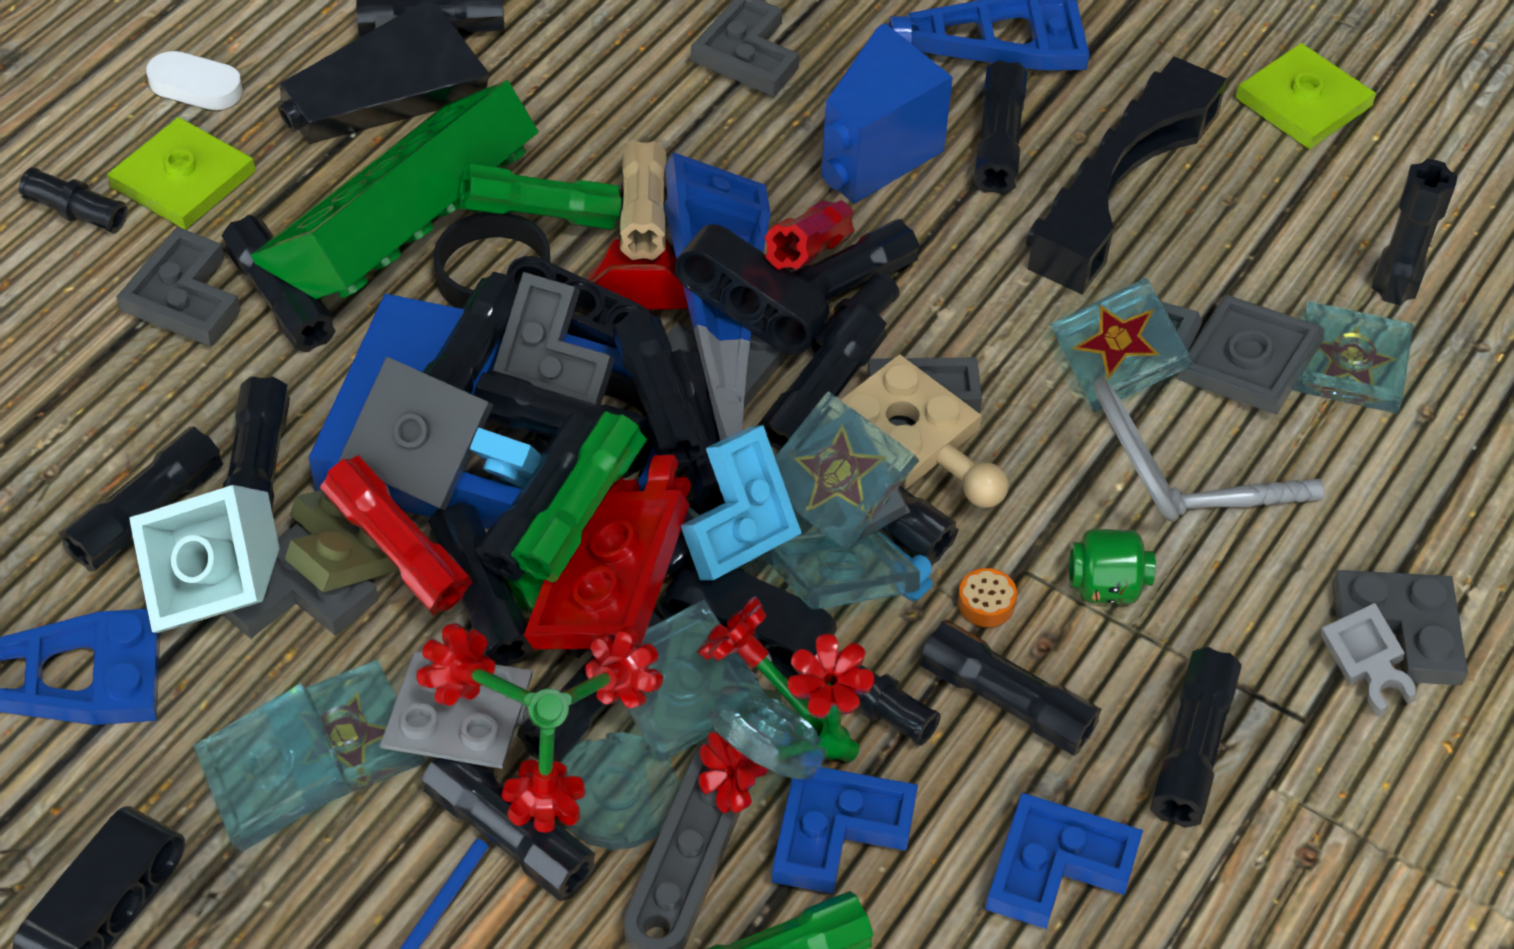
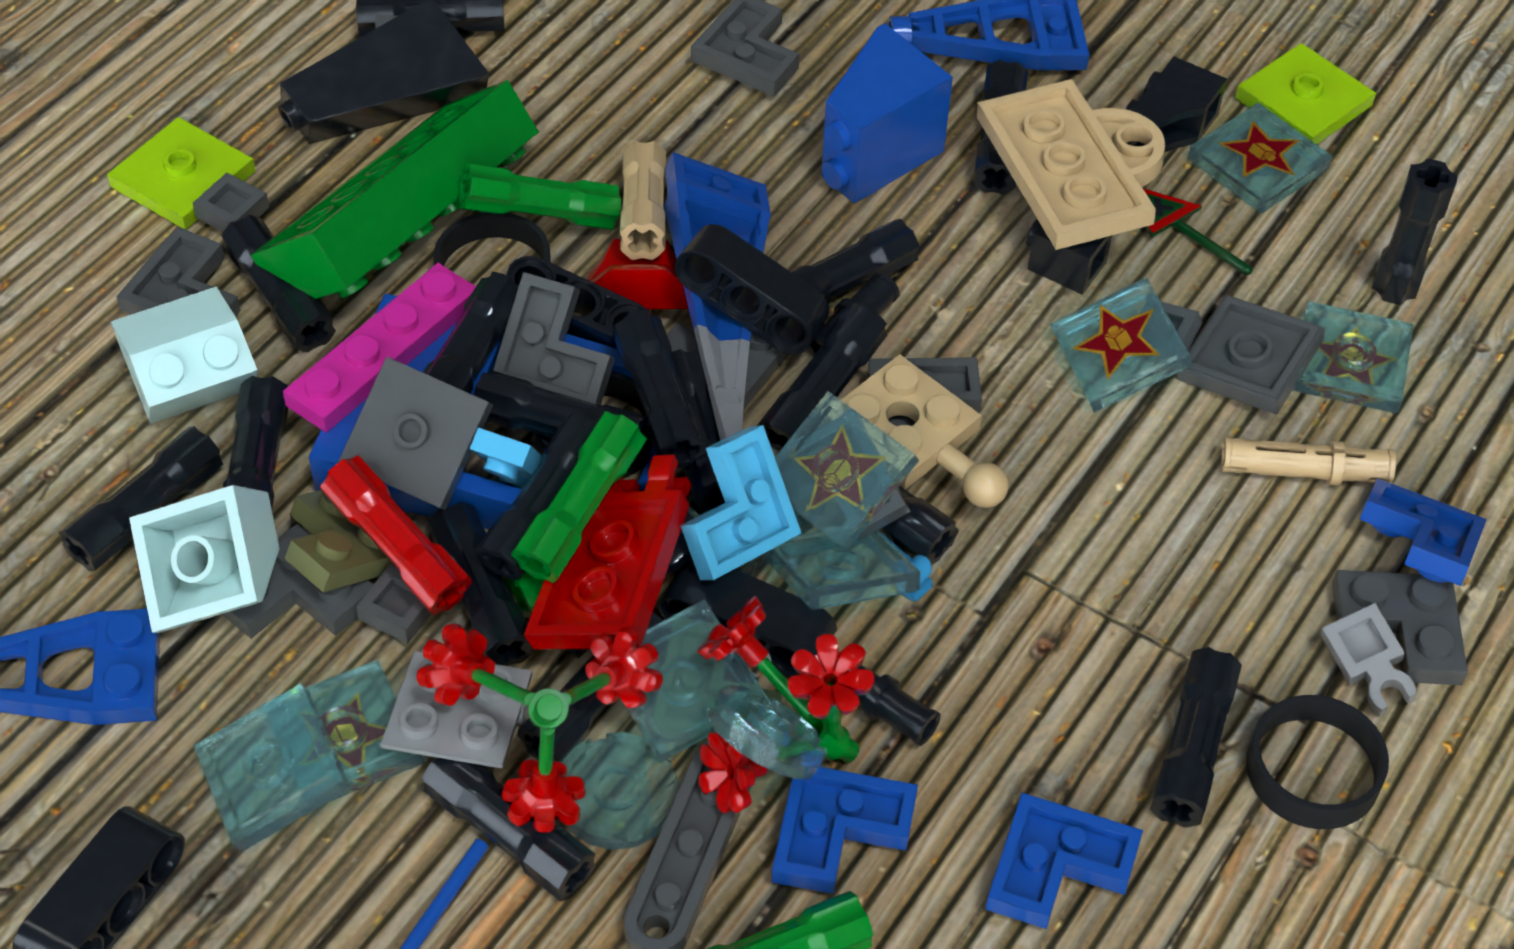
black pin [19,167,128,234] -> none
white tile [146,51,243,110] -> none
red axle [764,200,855,270] -> none
black axle [920,620,1102,756] -> none
tile [957,568,1017,627] -> none
green head [1069,529,1156,605] -> none
light grey piece [1094,376,1324,522] -> none
none -> light aqua slope [111,286,258,424]
none -> dark grey plate [193,172,269,232]
none -> dark pink plate [283,263,476,433]
none -> dark grey plate [356,565,431,644]
none -> tan plate [977,79,1165,250]
none -> dark green piece [1143,188,1253,275]
none -> clear light blue tile [1188,103,1333,214]
none -> tan pin [1221,437,1396,485]
none -> black tyre [1246,695,1389,829]
none -> blue plate [1359,478,1487,586]

